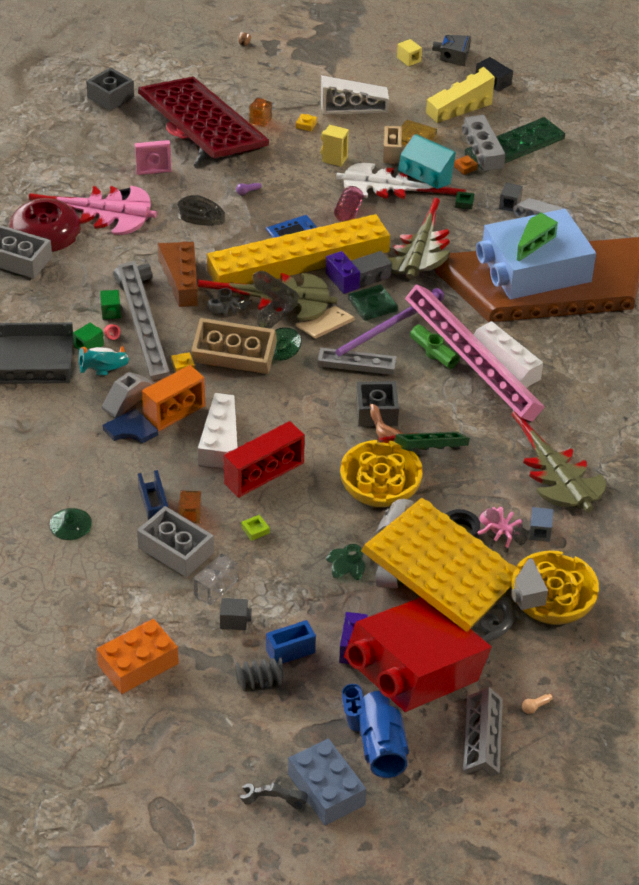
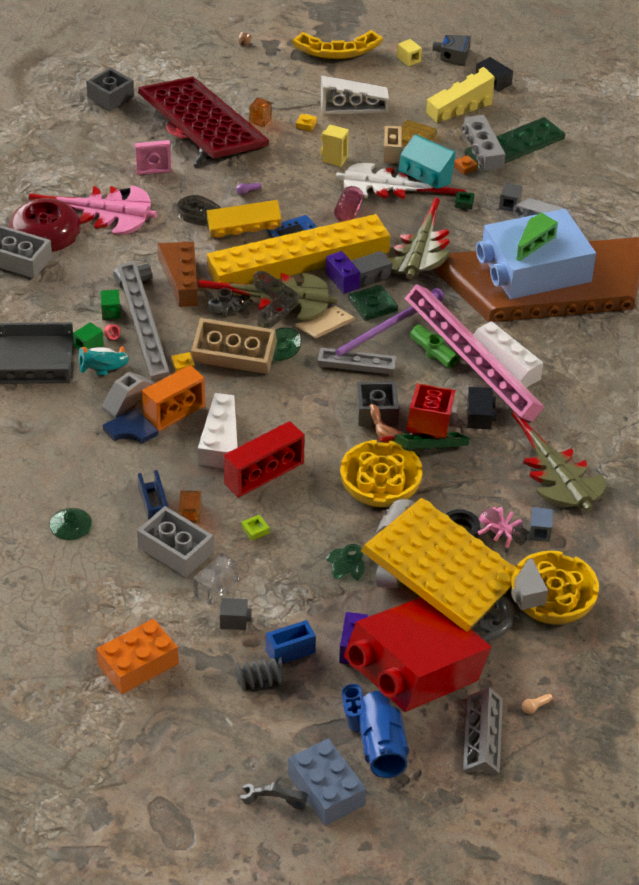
none -> yellow brick [207,200,281,238]
none -> yellow brick [292,30,383,59]
none -> red brick [406,383,456,439]
none -> black piece [467,387,496,429]

